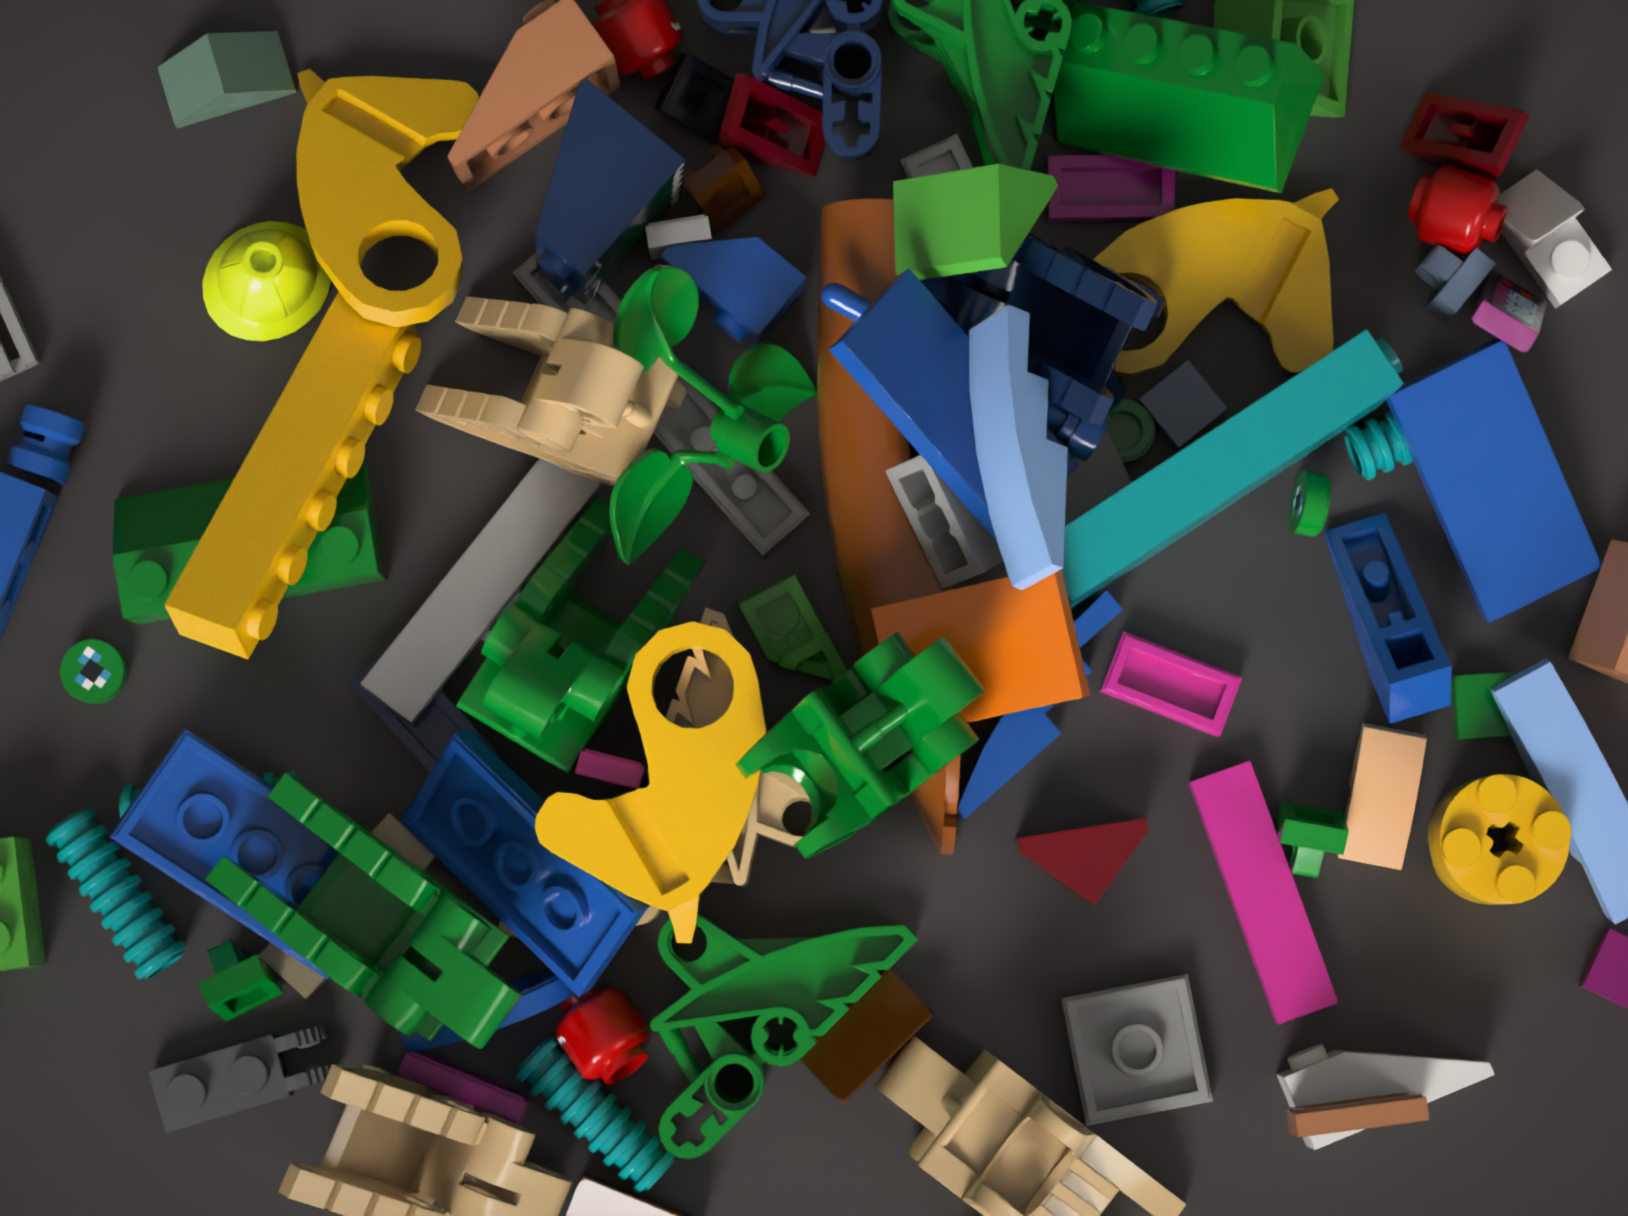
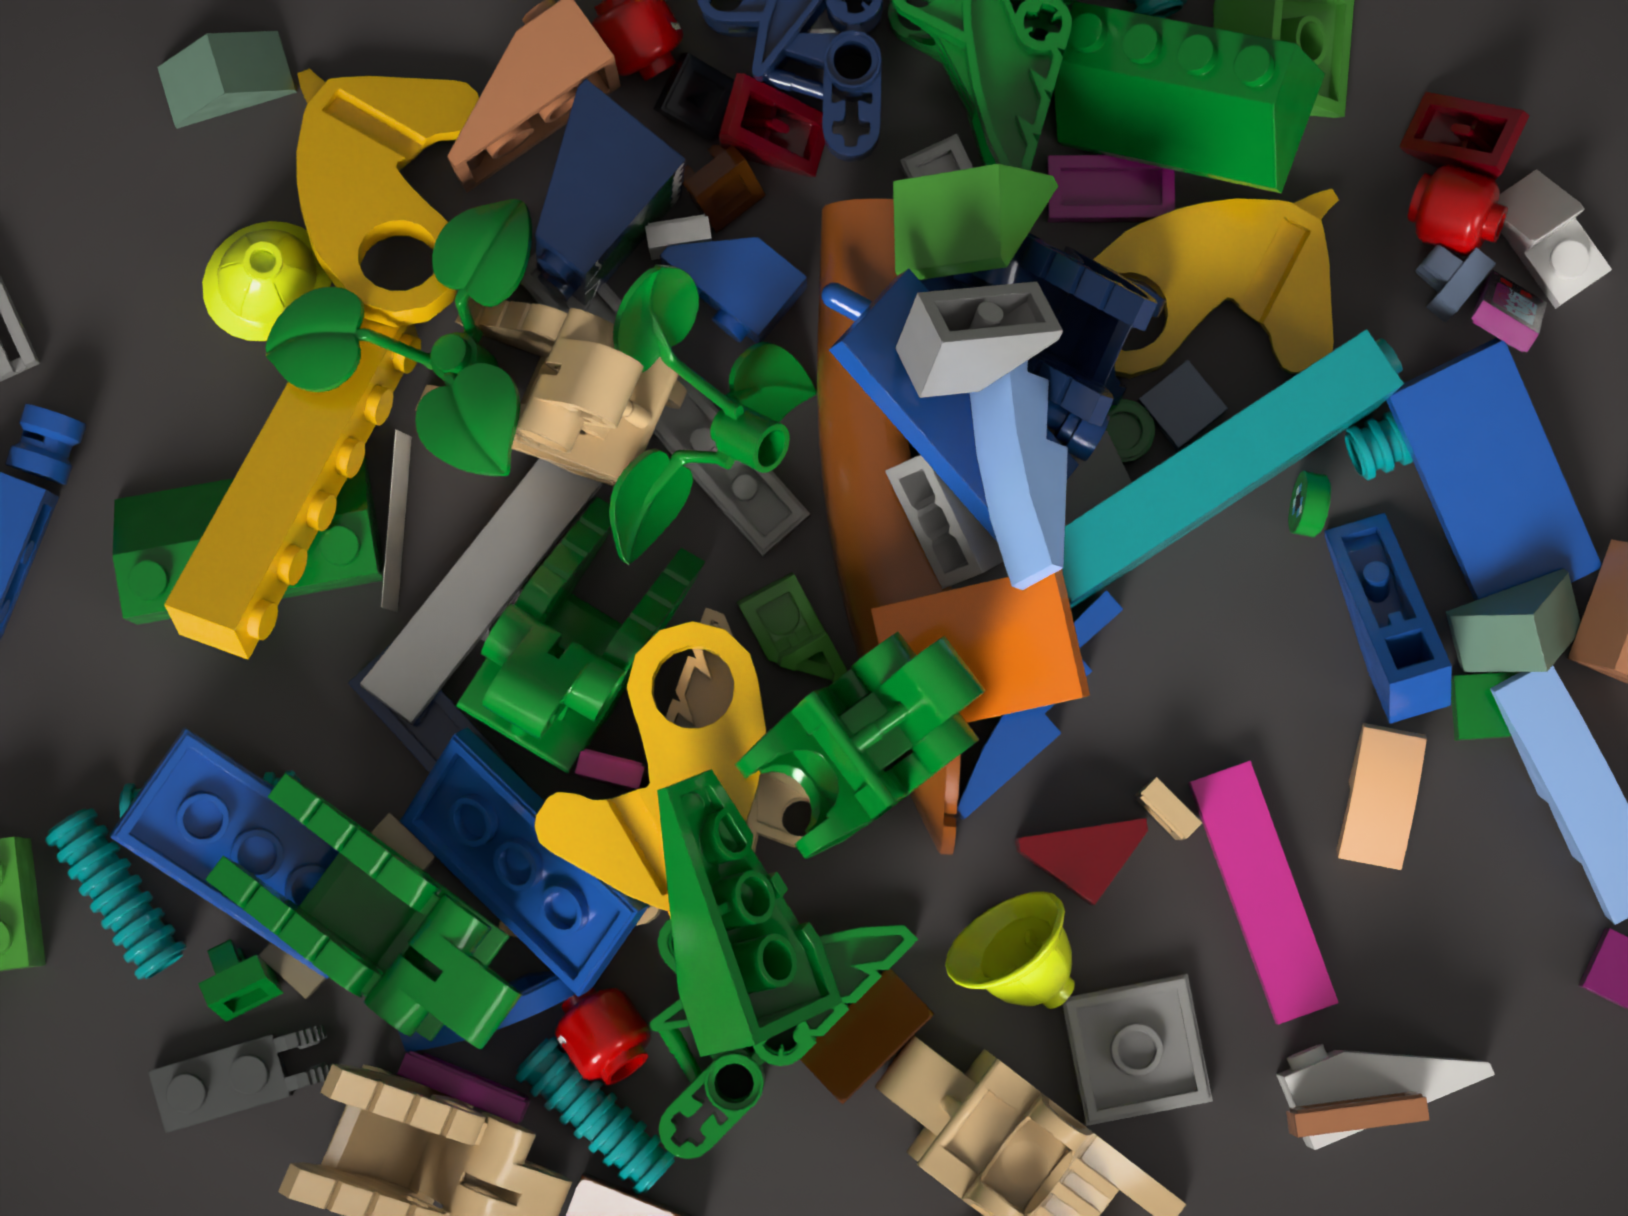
green tile [60,639,128,704] -> none
dark pink tile [1099,631,1243,738] -> none
green tile [1276,801,1349,878] -> none
yellow brick [1428,774,1571,905] -> none
none -> green plant [265,199,532,476]
none -> white sticker [381,429,412,612]
none -> green wedge [657,769,843,1057]
none -> light grey slope [895,282,1063,398]
none -> neon yellow hat [945,891,1075,1009]
none -> tan tile [1135,777,1202,840]
none -> sand green slope [1446,568,1581,672]

